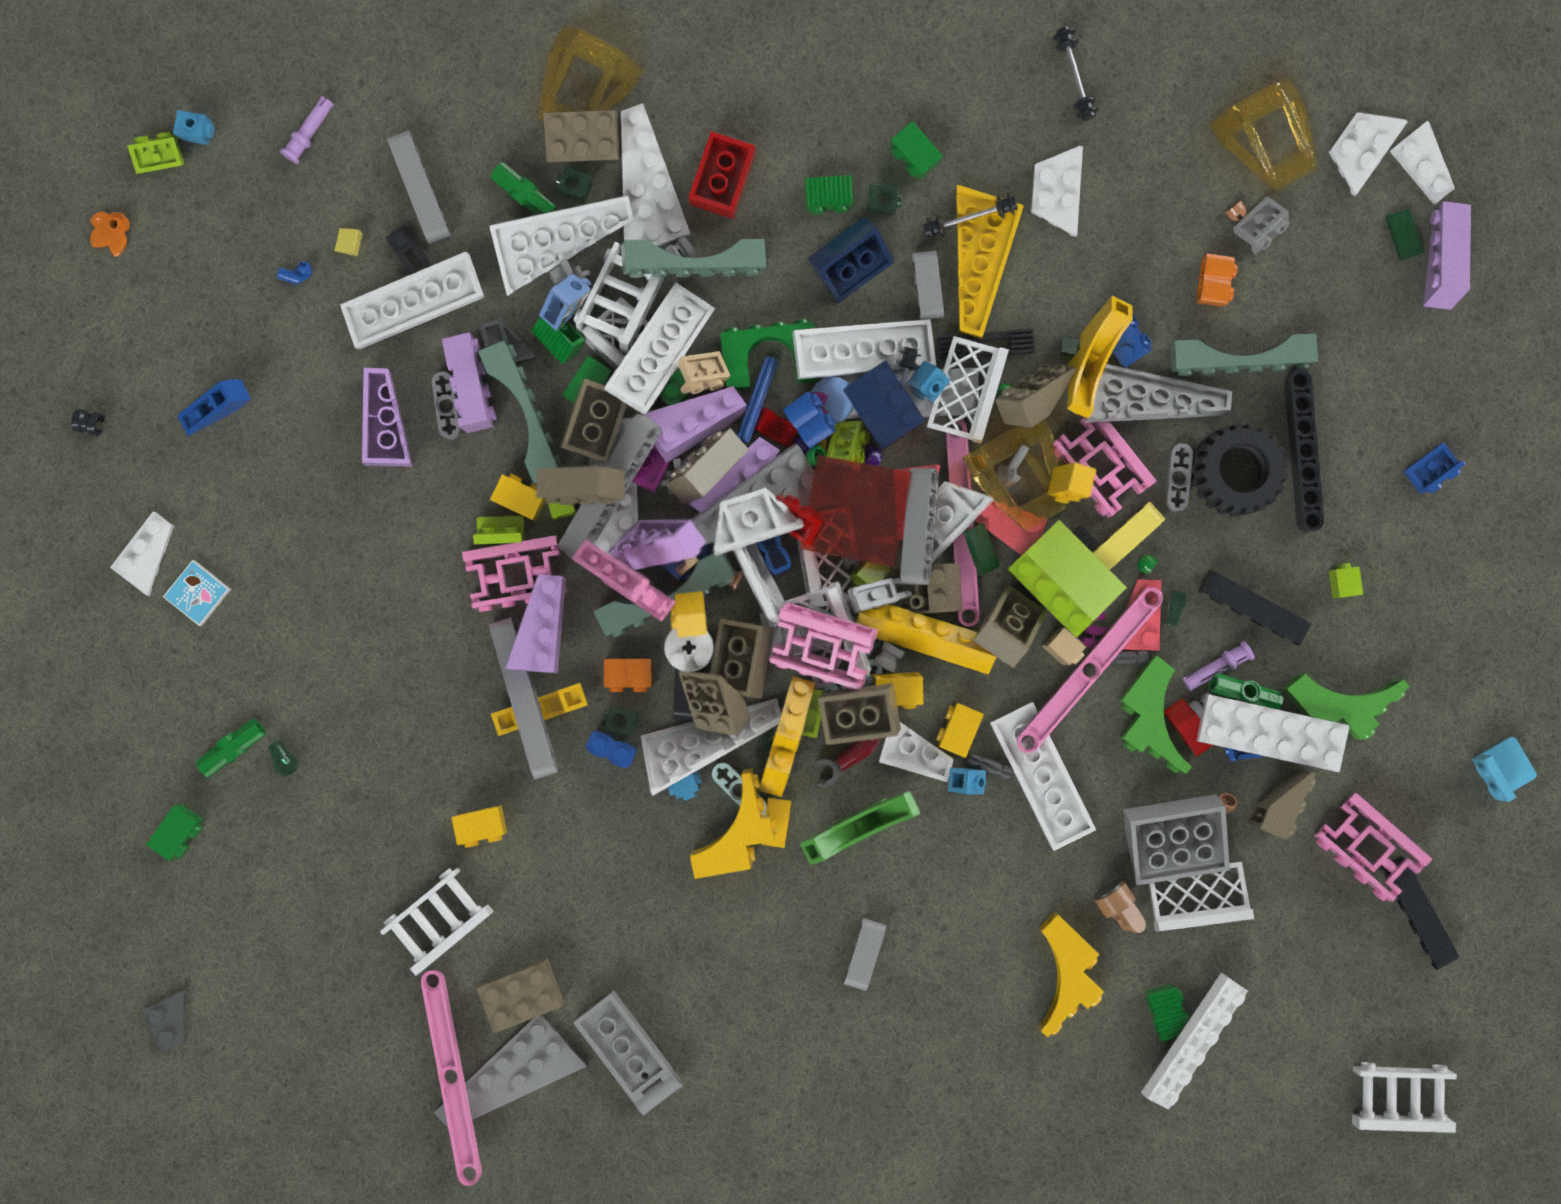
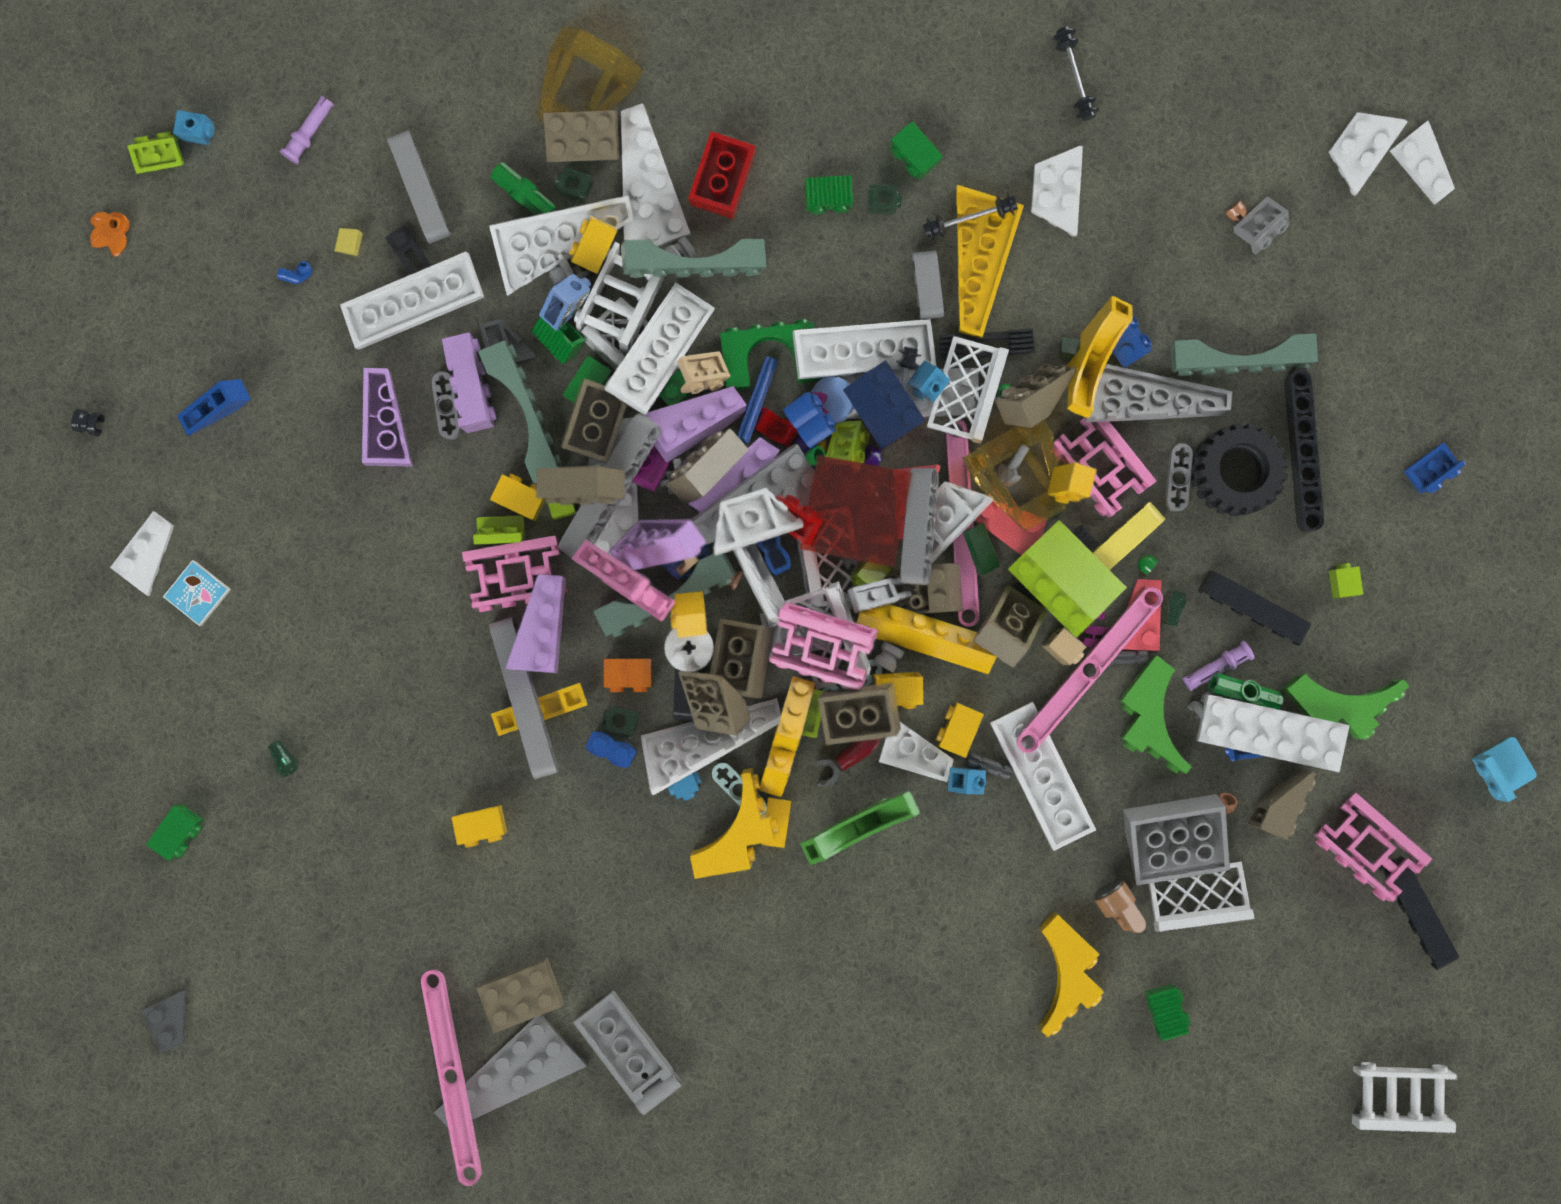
green piece [195,719,267,778] -> none
white fence [380,868,494,976] -> none
clear green pin [759,725,778,751] -> none
dark blue slope [807,217,894,303] -> none
light grey beam [843,918,886,991] -> none
white plate [1141,973,1248,1109] -> none
red slope [1164,698,1213,757] -> none
orange brick [1196,253,1237,307] -> none
clear yellow windscreen [1209,78,1317,192] -> none
dark green tile [1385,208,1424,261] -> none
lavender wedge [1423,201,1471,310] -> none
none -> yellow brick [569,215,617,274]

